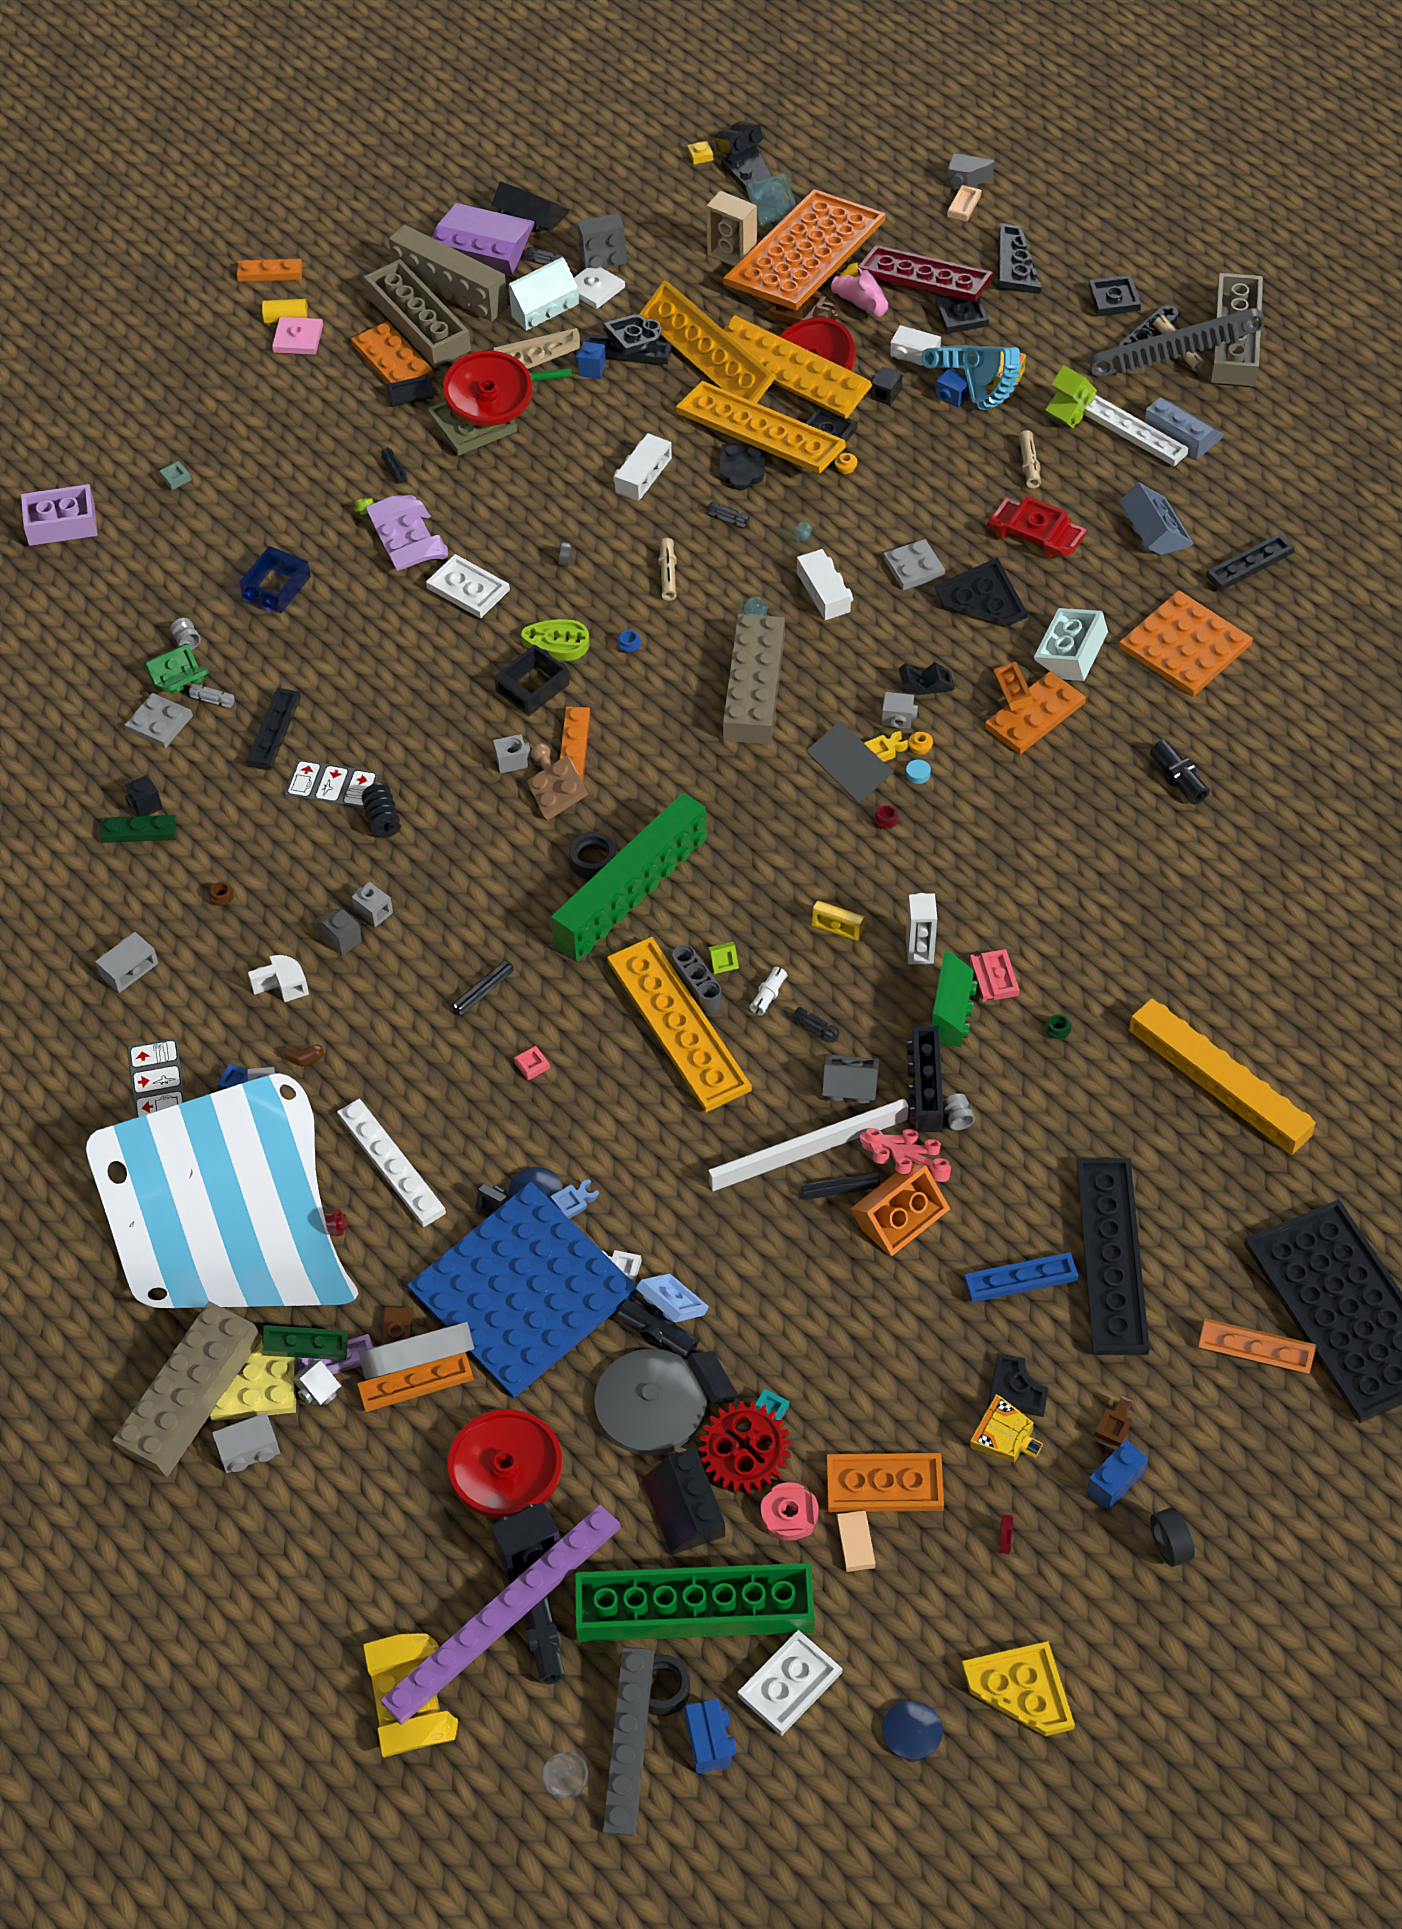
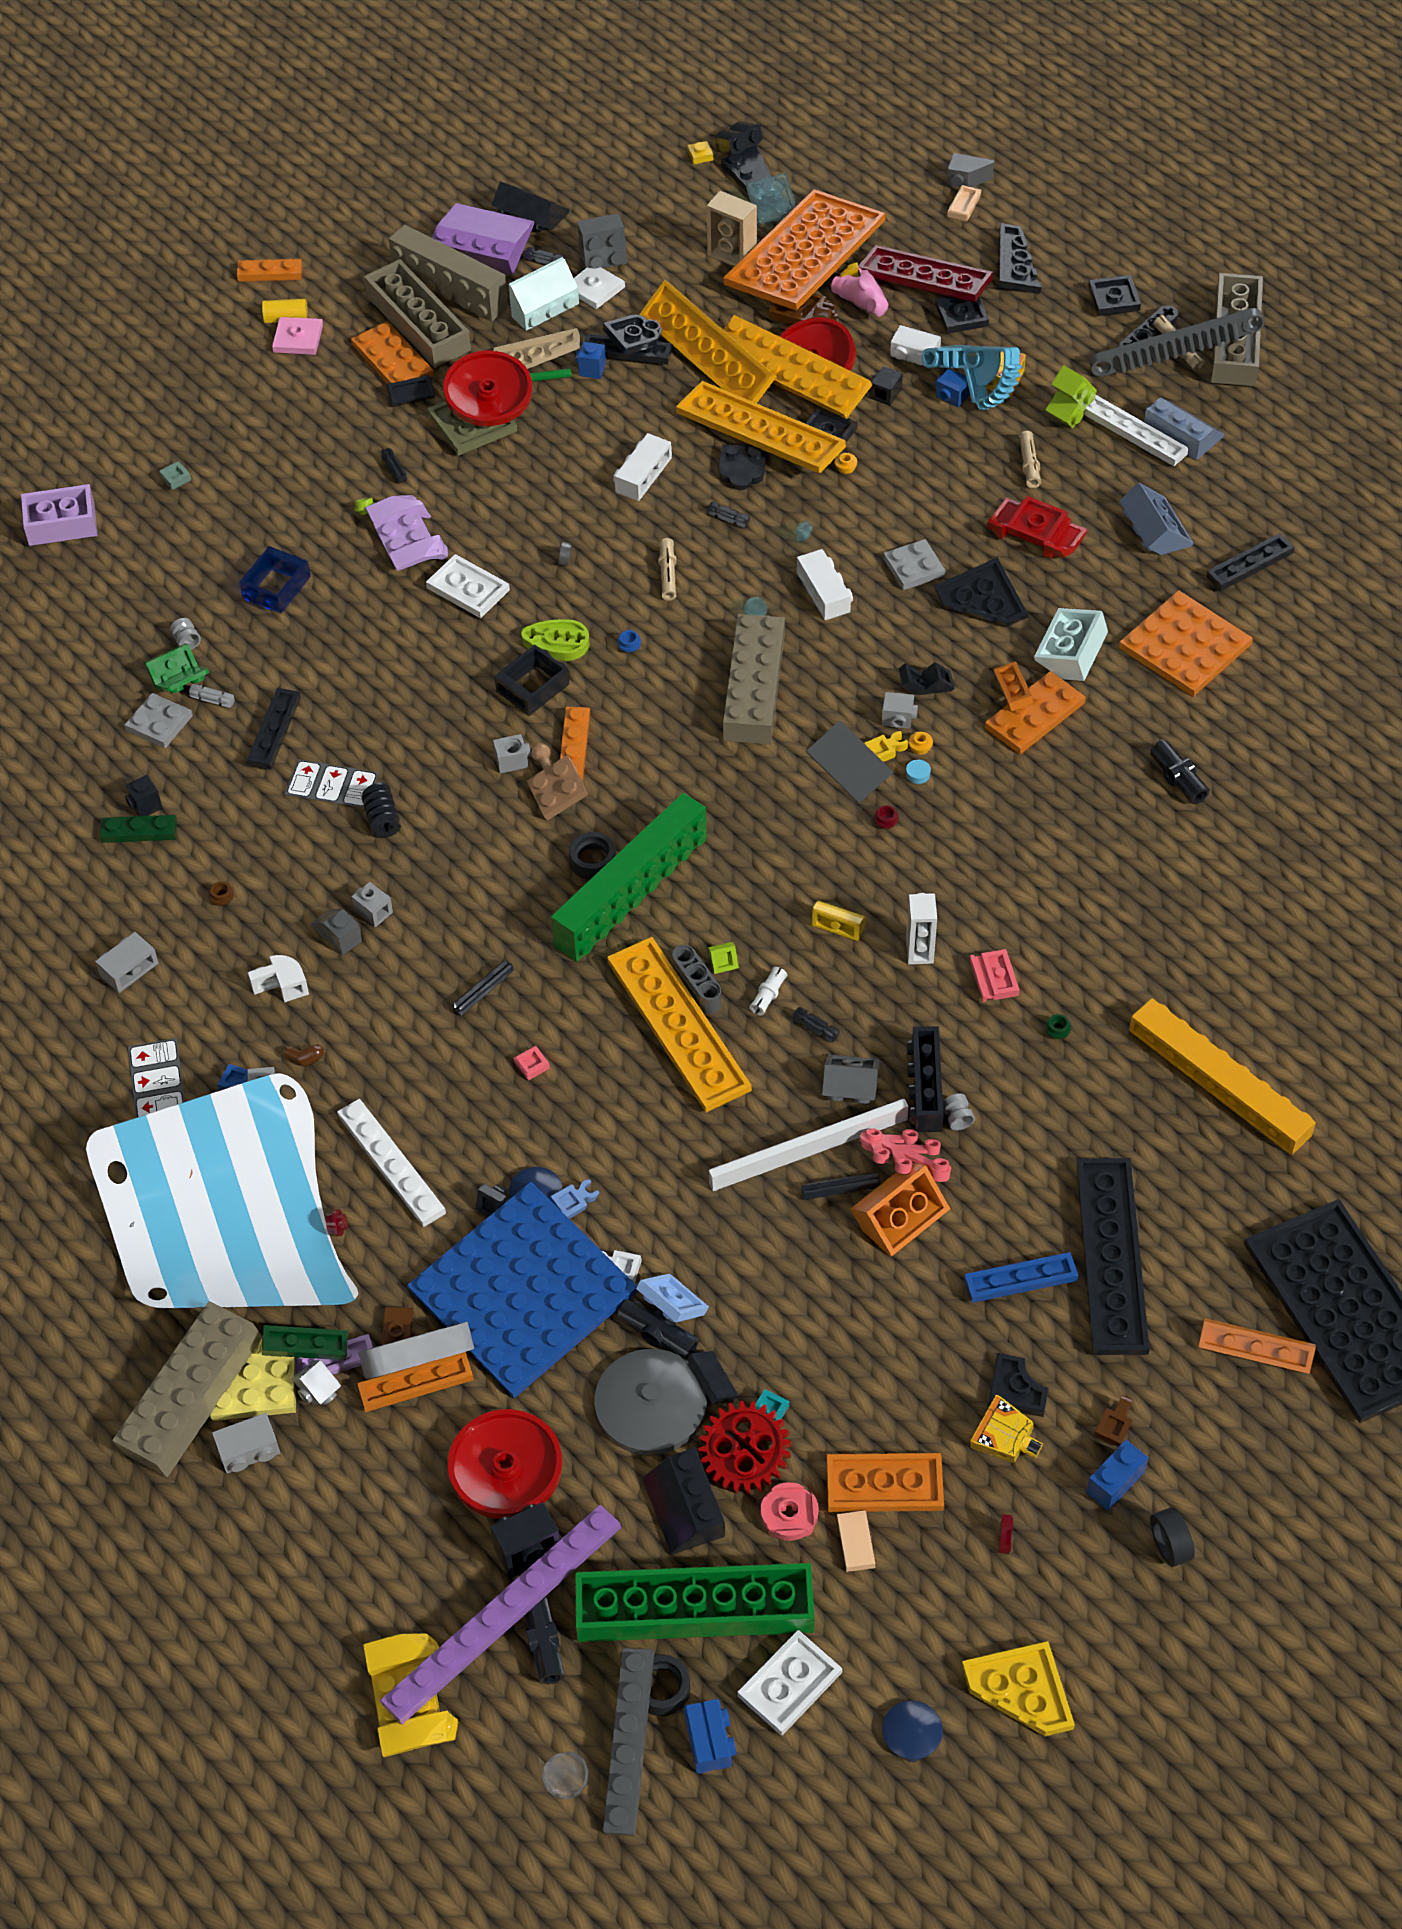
green slope [932,951,978,1048] -> none

